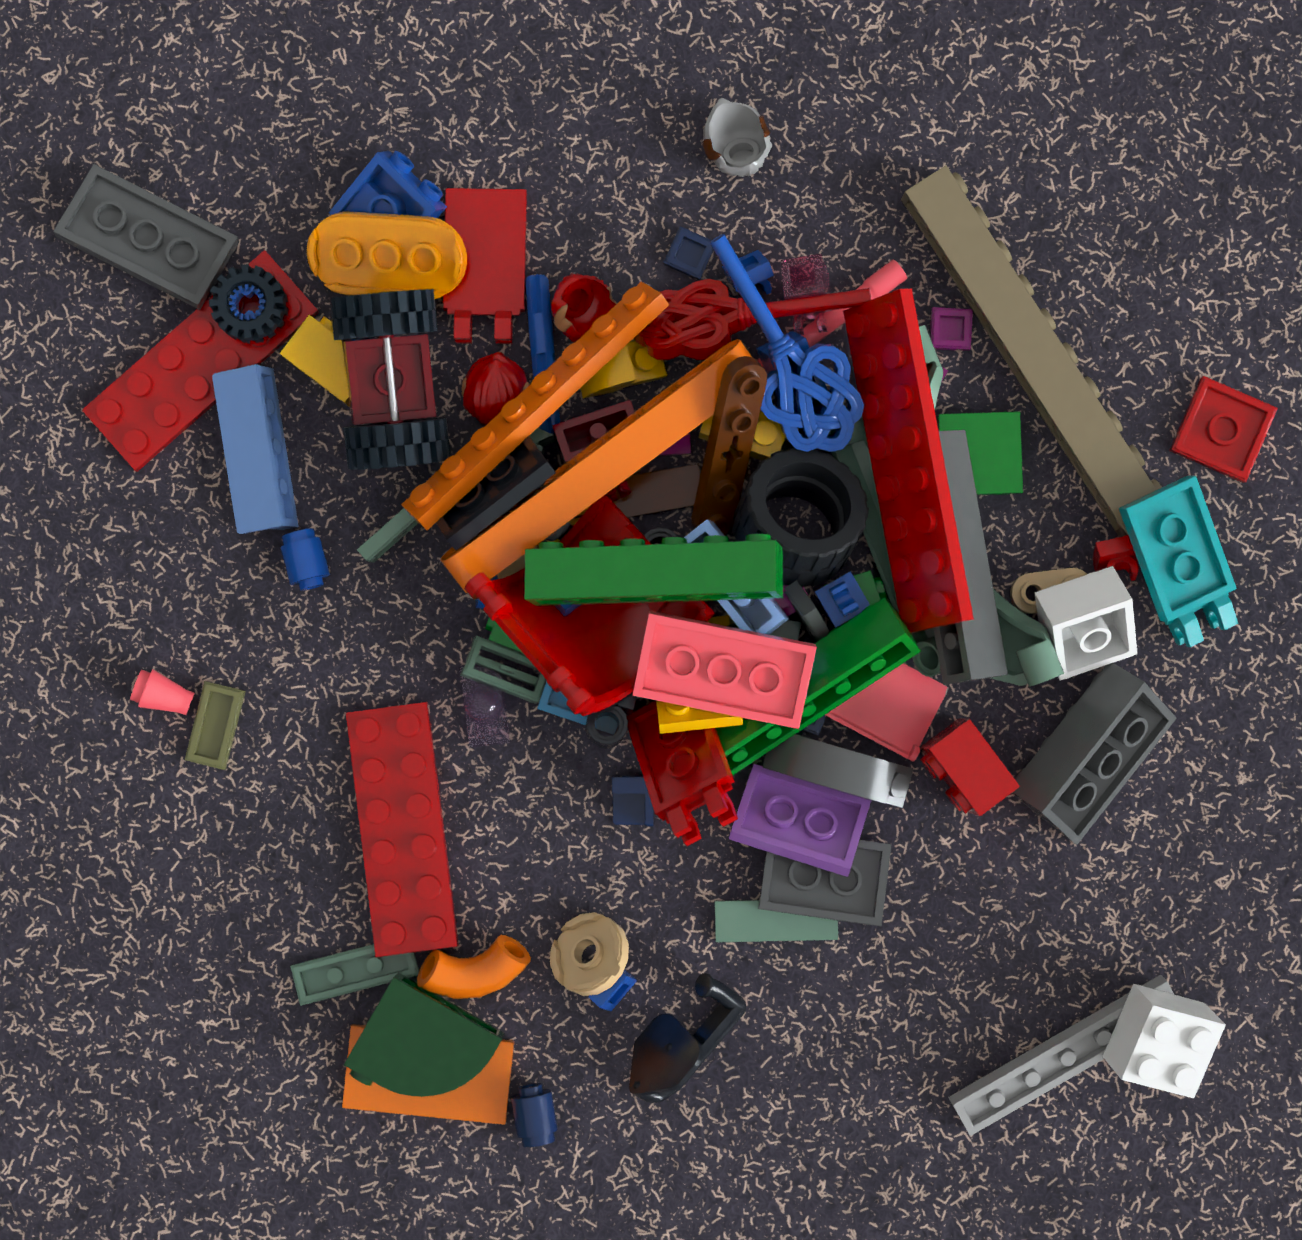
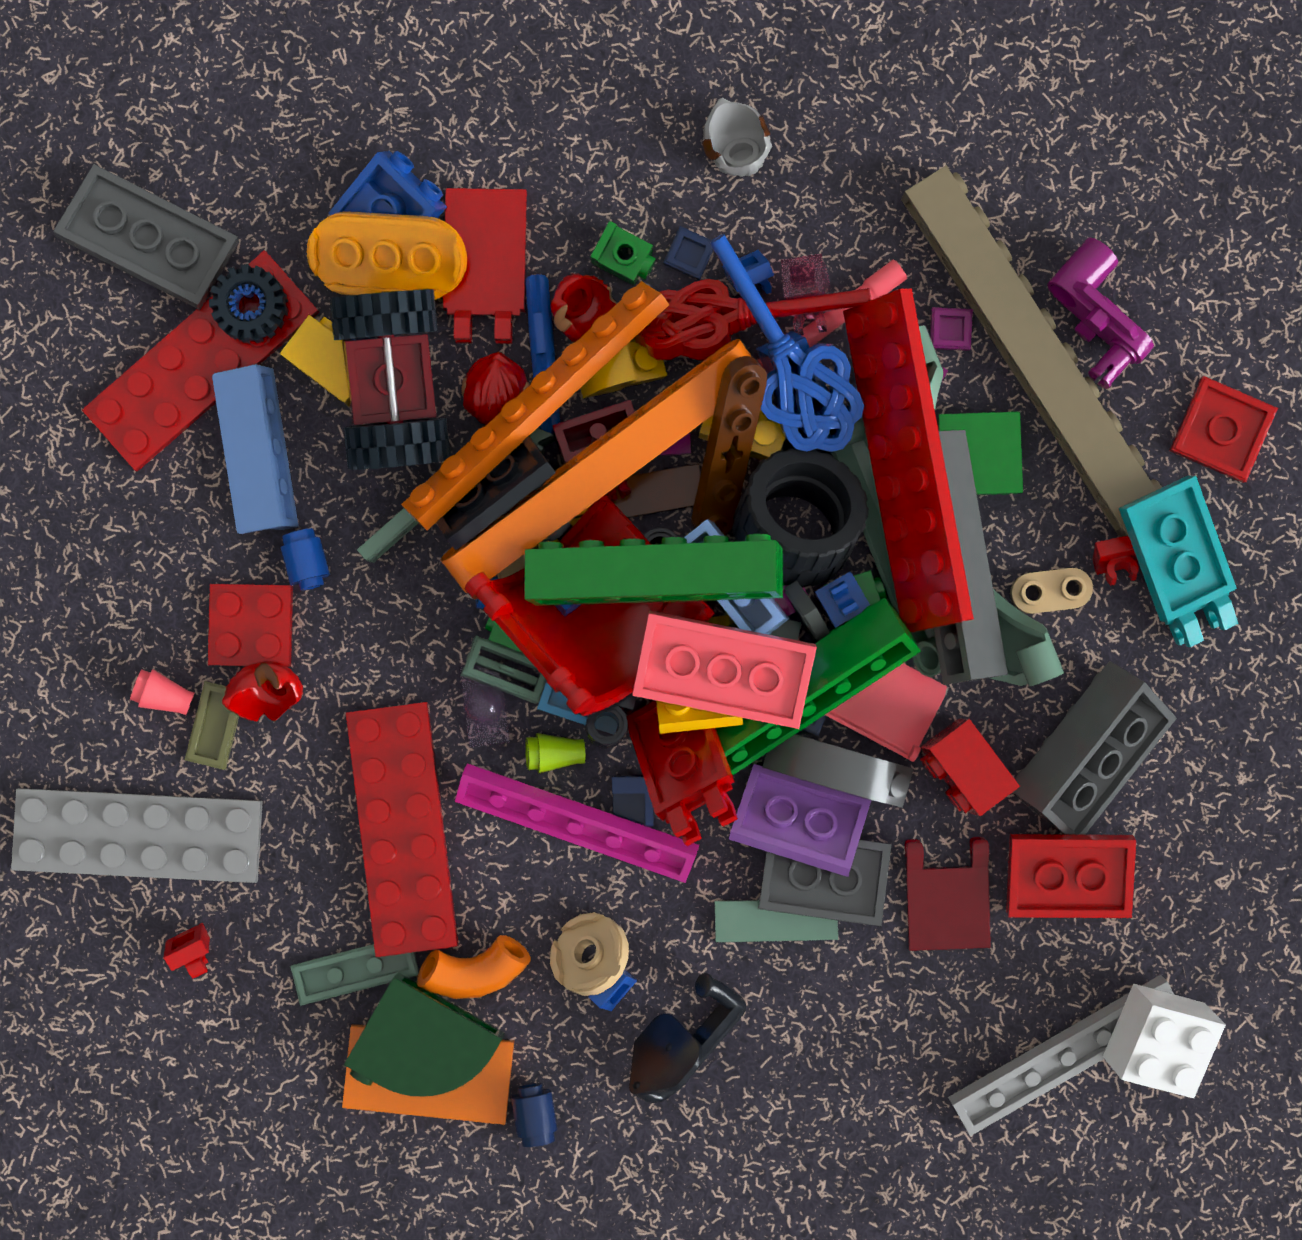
white brick [1035,566,1137,681] -> none
none -> light grey plate [11,788,263,883]
none -> red tile [163,923,210,979]
none -> red plate [208,584,293,667]
none -> red hair [222,661,303,722]
none -> dark pink plate [455,763,699,883]
none -> lime cone [525,733,586,774]
none -> green brick [590,221,656,286]
none -> dark red flag [904,837,991,951]
none -> red plate [1006,834,1136,918]
none -> magenta piece [1047,237,1154,389]

